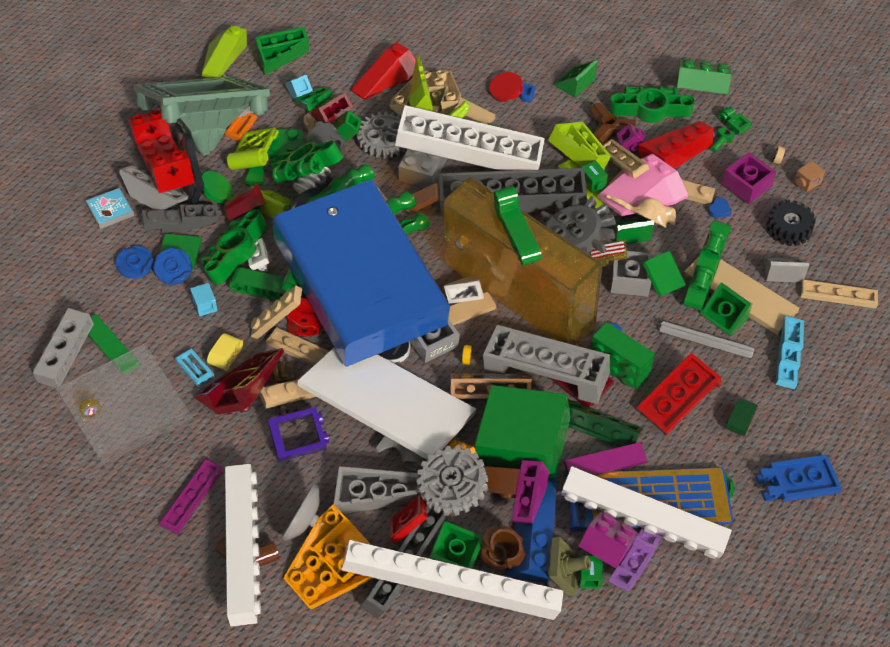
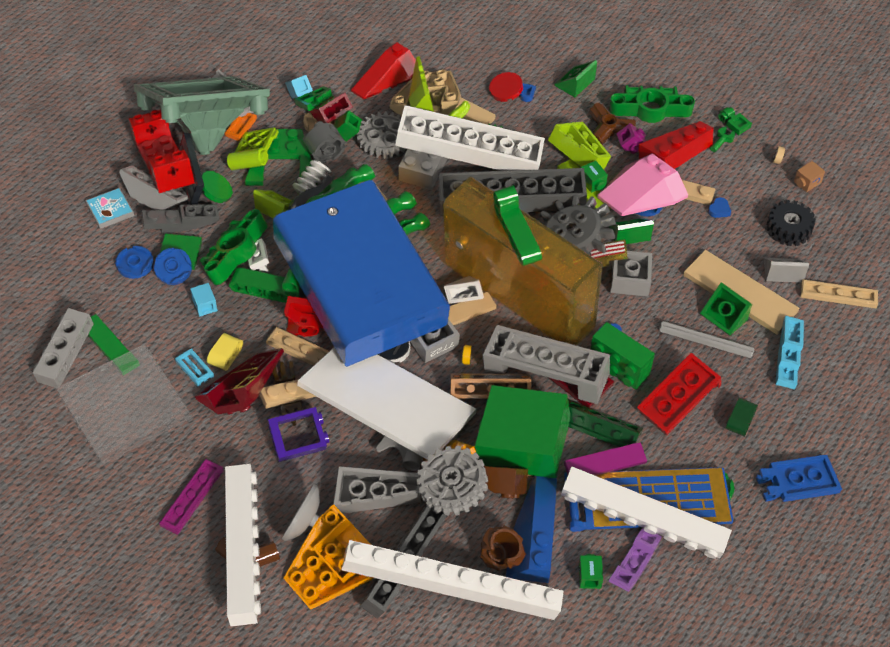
clear yellow tile [79,399,101,418] -> none
lime wedge [202,25,247,78] -> none
dark red brick [225,184,266,221] -> none
tan plate [251,285,302,339] -> none
green wedge [255,27,309,75] -> none
green piece [270,140,343,183] -> none
red tile [390,494,427,545] -> none
medium nougat tile [406,183,440,214] -> none
green slope [429,521,484,569] -> none
magenta slope [512,460,549,523] -> none
olive plate [548,537,591,596] -> none
magenta brick [579,512,638,568] -> none
tan tile [603,139,649,179] -> none
tan animal [605,194,676,228] -> none
green slope [643,251,686,297] -> none
brick [677,58,732,94] -> none
green piece [683,220,732,311] -> none
magenta brick [722,152,776,204] -> none

